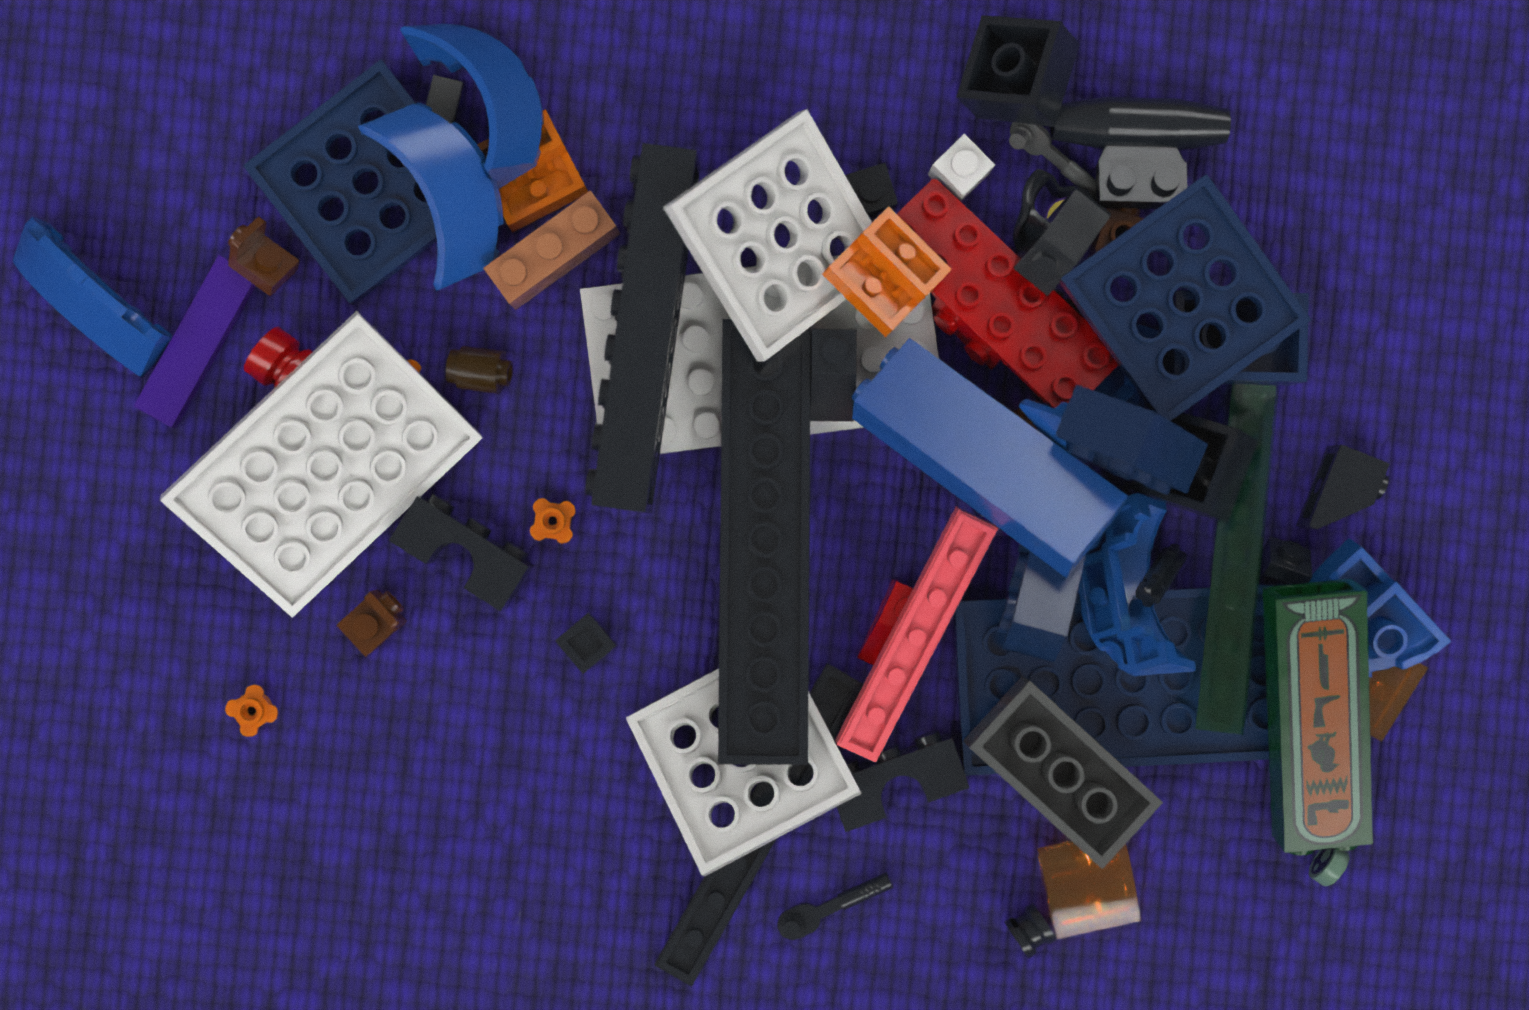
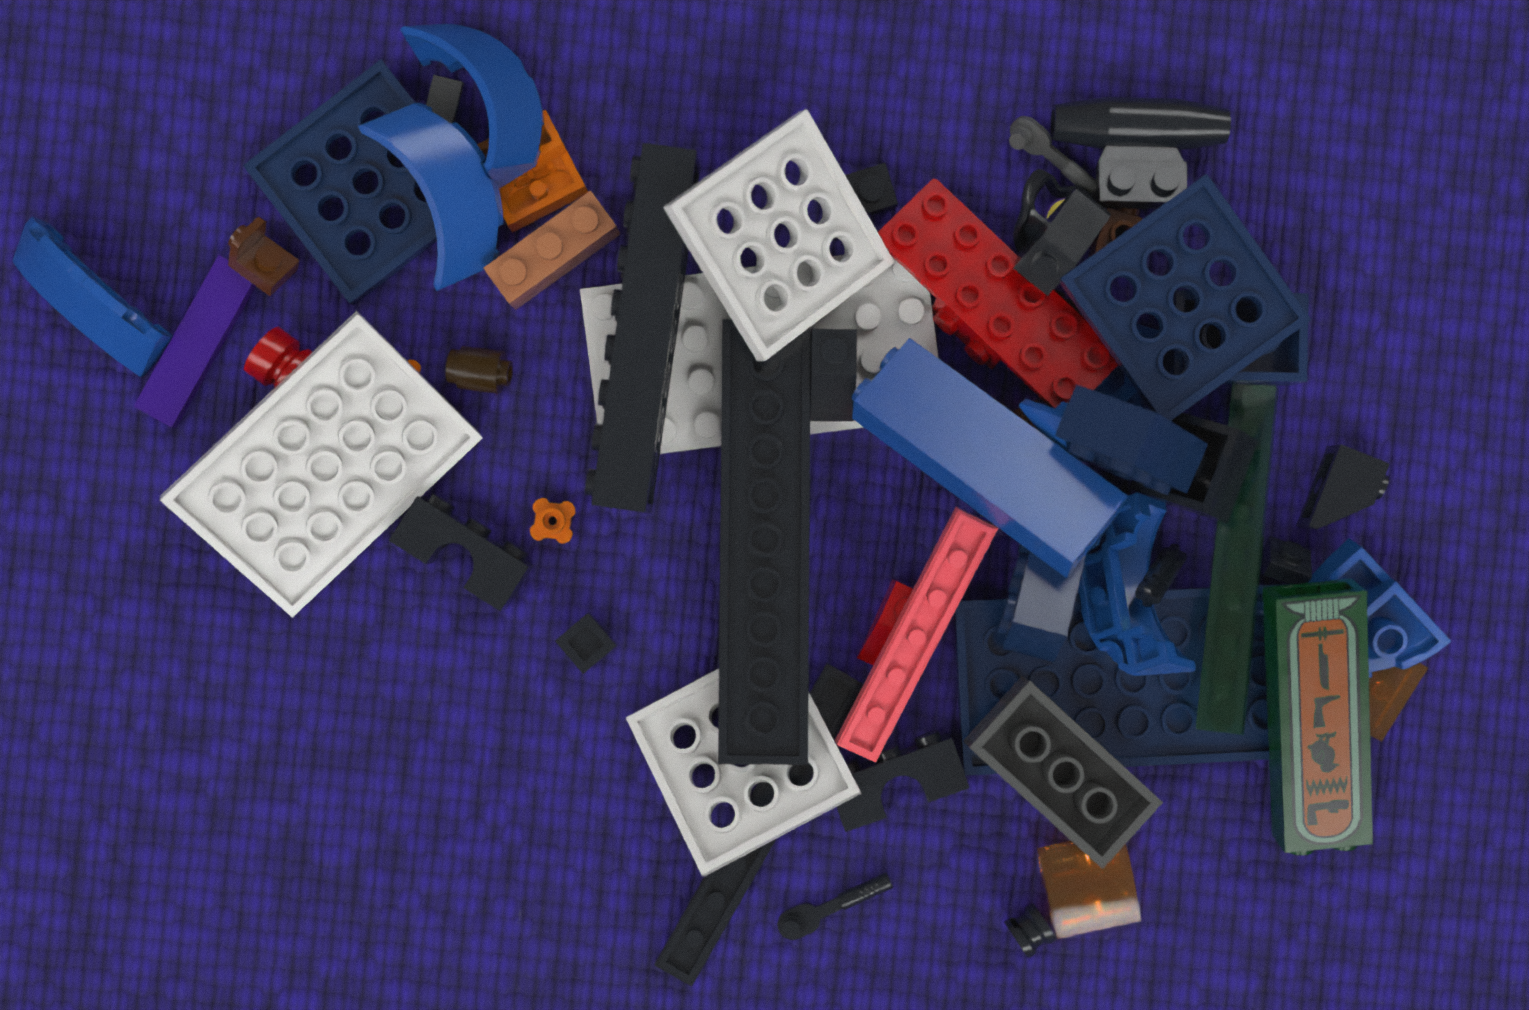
orange plate [225,685,278,737] -> none
reddish brown bracket [337,589,407,657] -> none
orange slope [822,206,952,337] -> none
white brick [928,134,995,201] -> none
black brick [956,15,1080,127] -> none
sand green tile [1309,848,1350,886] -> none

